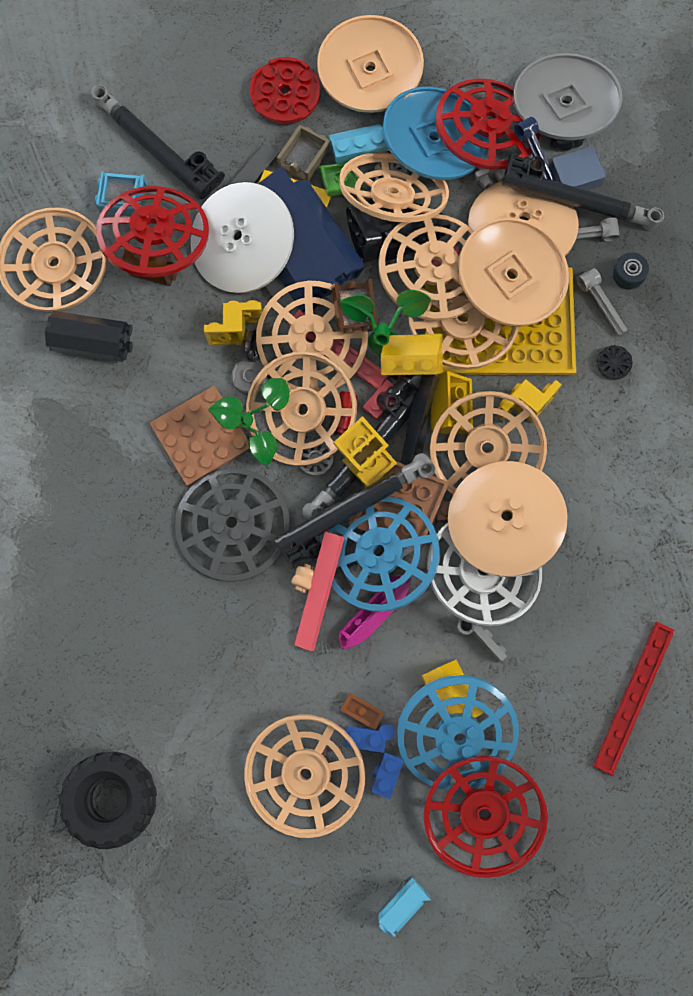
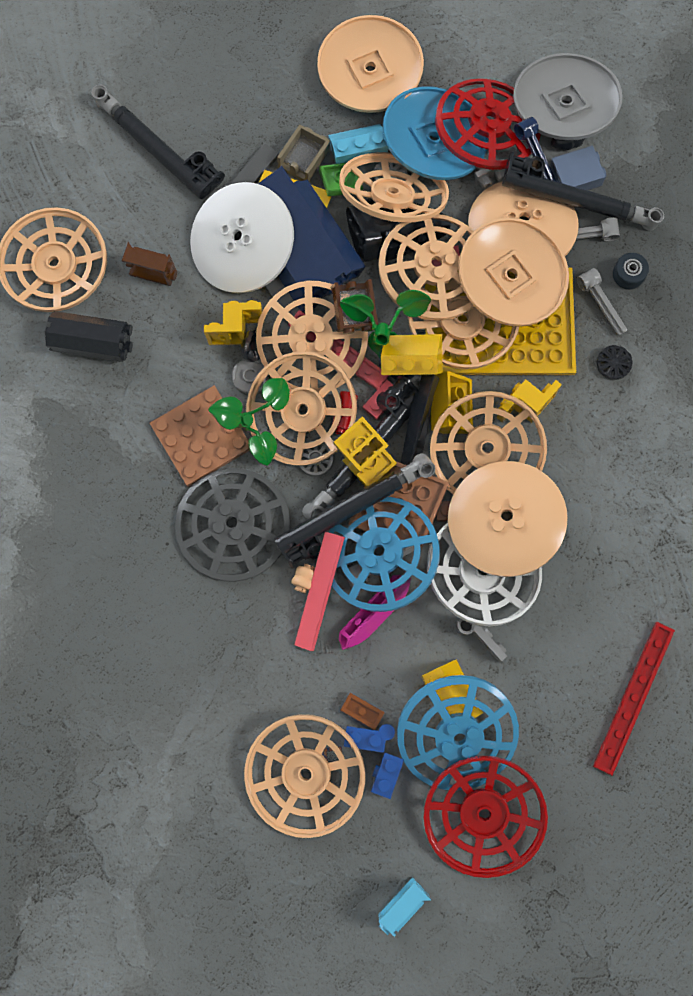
black tyre [59,752,157,849] -> none
medium azure window [95,171,148,215] -> none
red dish [96,186,209,277] -> none
red plate [250,57,320,124] -> none

